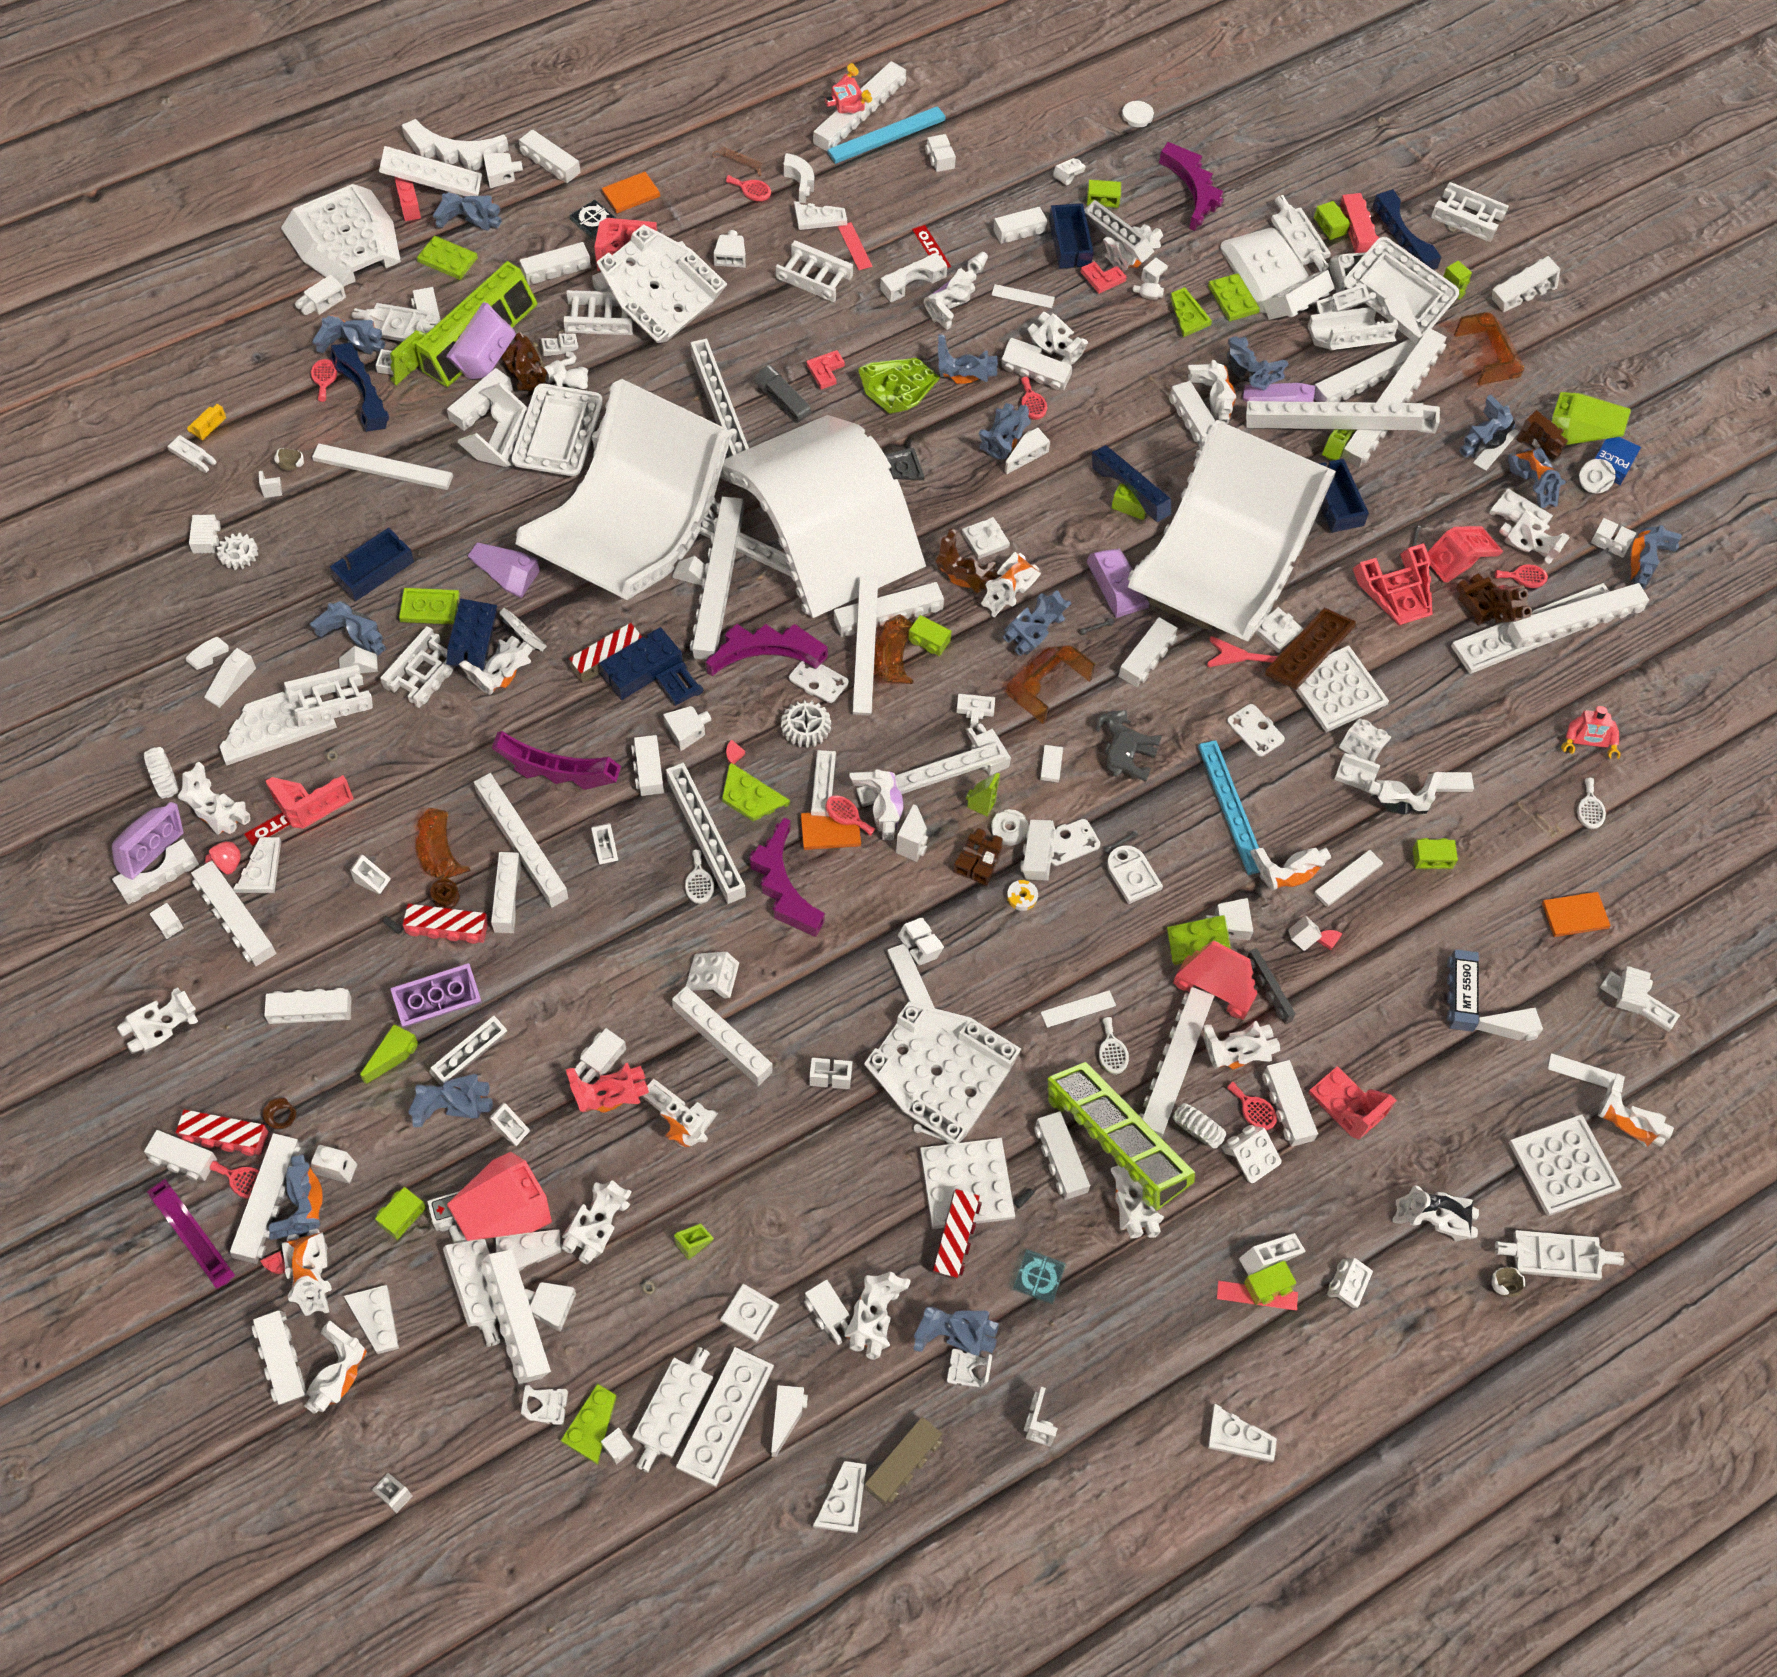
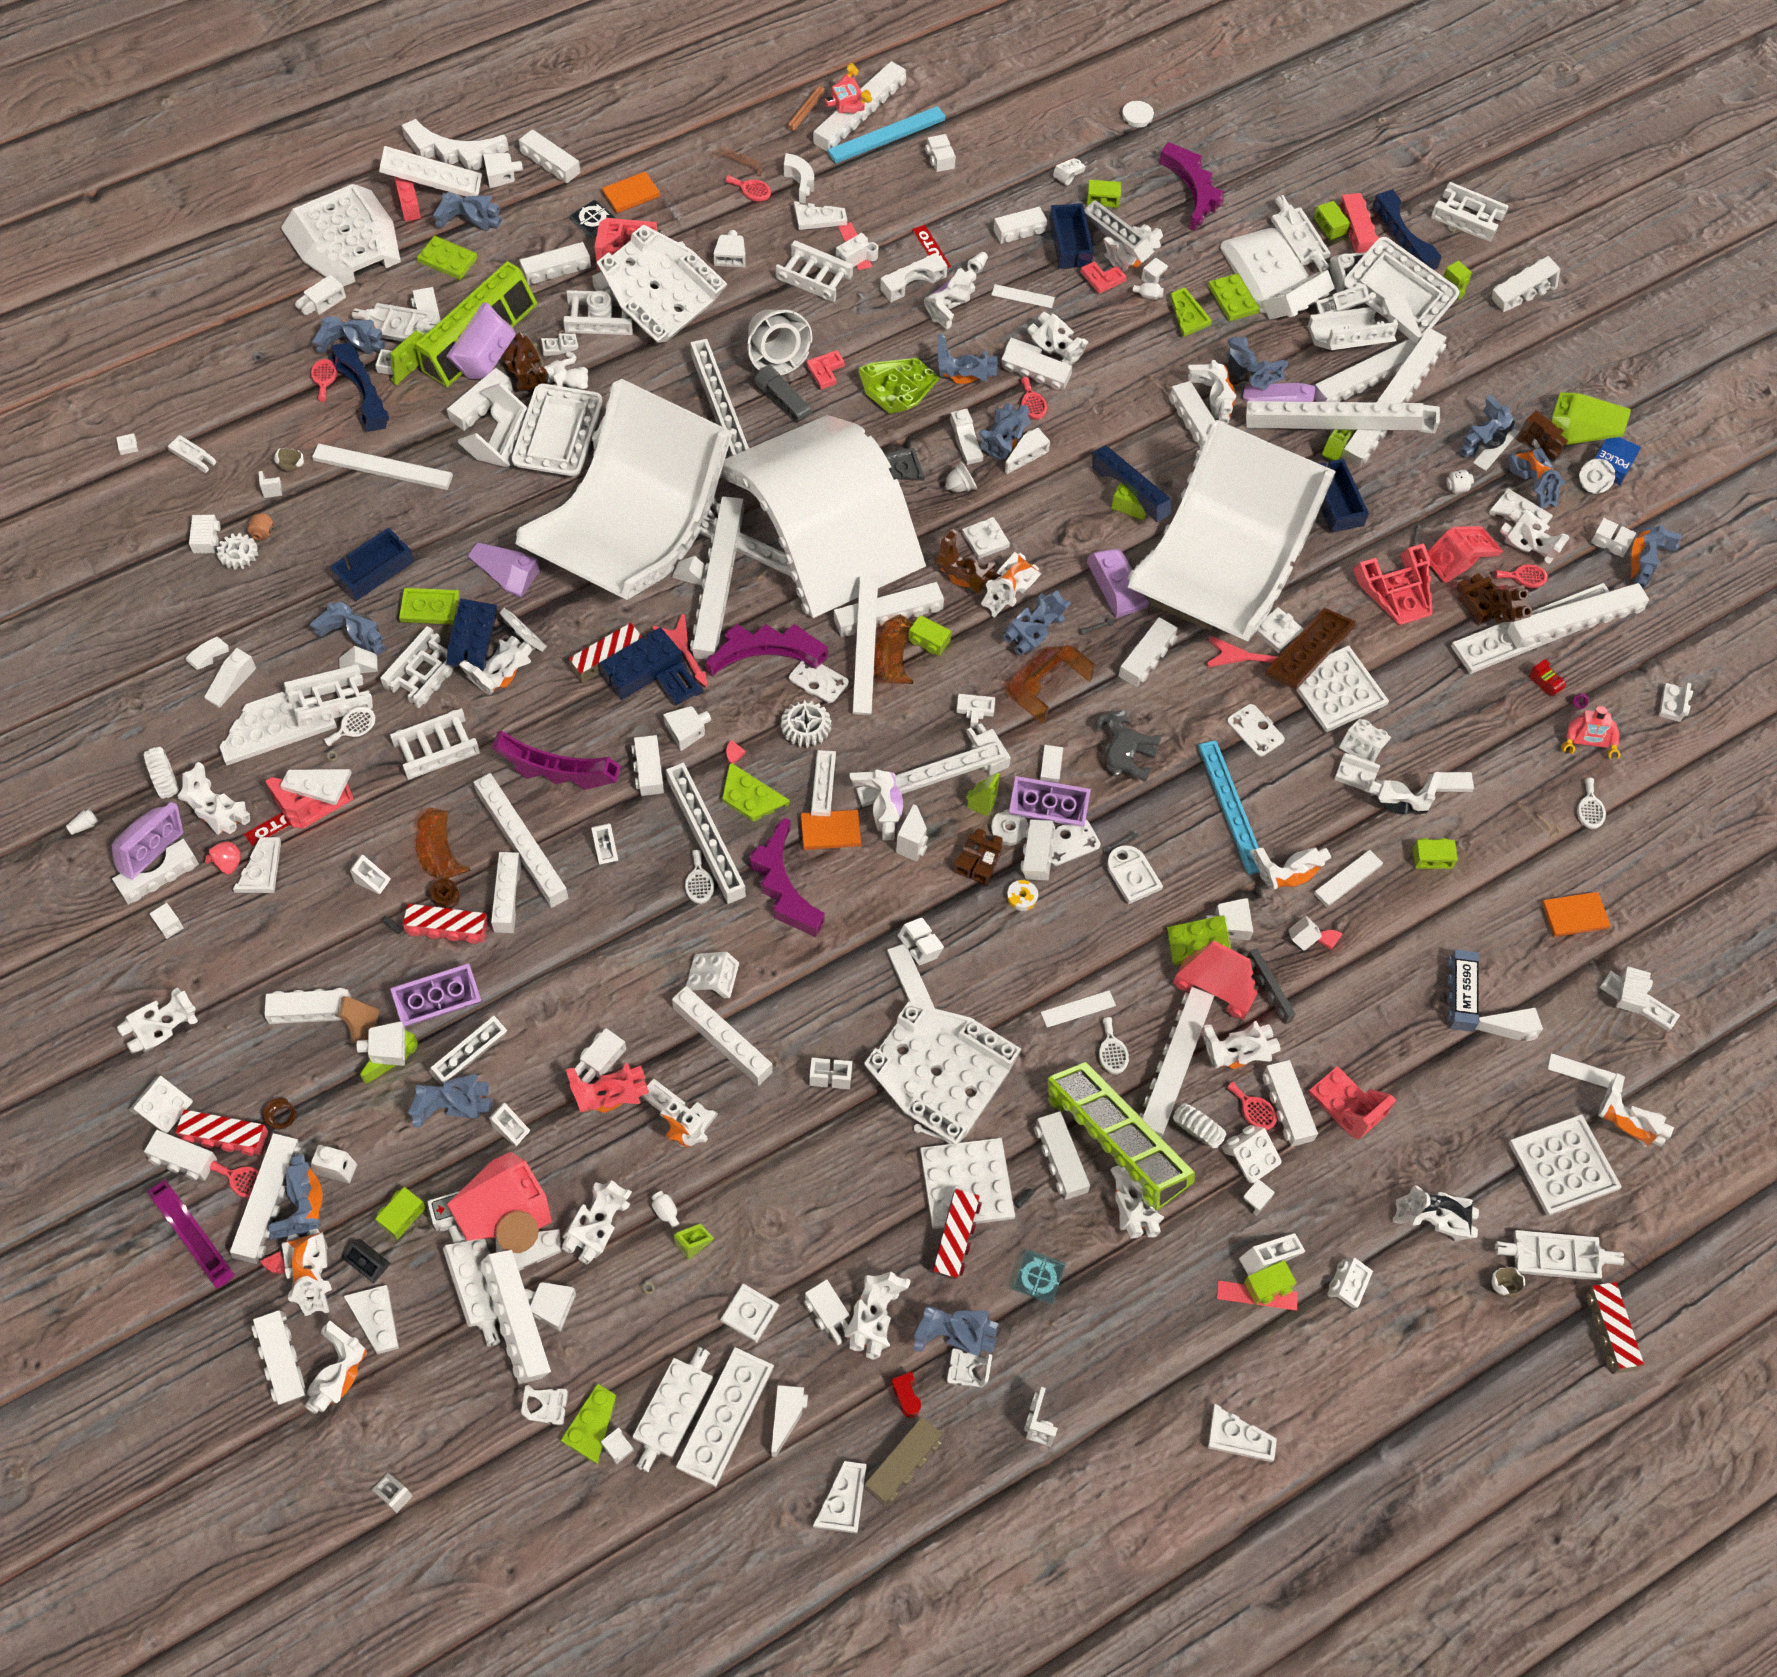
yellow panel [187,404,226,440] -> none
white brick [191,860,276,967] -> none
coral piece [825,795,875,836] -> none
clear orange windscreen [1454,312,1524,385] -> none
none -> white cone [66,809,98,835]
none -> white tile [116,433,138,455]
none -> white bracket [129,1076,193,1133]
none -> nougat head [247,513,274,541]
none -> white wing [280,769,352,805]
none -> white piece [324,706,375,746]
none -> medium nougat tile [338,996,380,1044]
none -> black slope [342,1239,391,1283]
none -> white torso [357,1022,405,1066]
none -> white fence [390,708,480,780]
none -> medium nougat tile [495,1210,539,1253]
none -> white wheel [587,291,612,318]
none -> white plant [651,1191,679,1228]
none -> coral piece [653,614,707,687]
none -> white cone [747,310,812,375]
none -> nougat axle [788,86,825,131]
none -> white hinge [836,233,878,267]
none -> red leg [891,1371,922,1418]
none -> white piece [944,462,977,492]
none -> white slope [950,409,983,465]
none -> lavender windscreen [1009,776,1091,827]
none -> white panel [1243,1179,1275,1216]
none -> white head [1446,469,1474,494]
none -> red leg [1528,659,1566,696]
none -> magenta hinge [1573,693,1589,709]
none -> brick [1586,1282,1644,1374]
none -> white bracket [1659,683,1693,722]

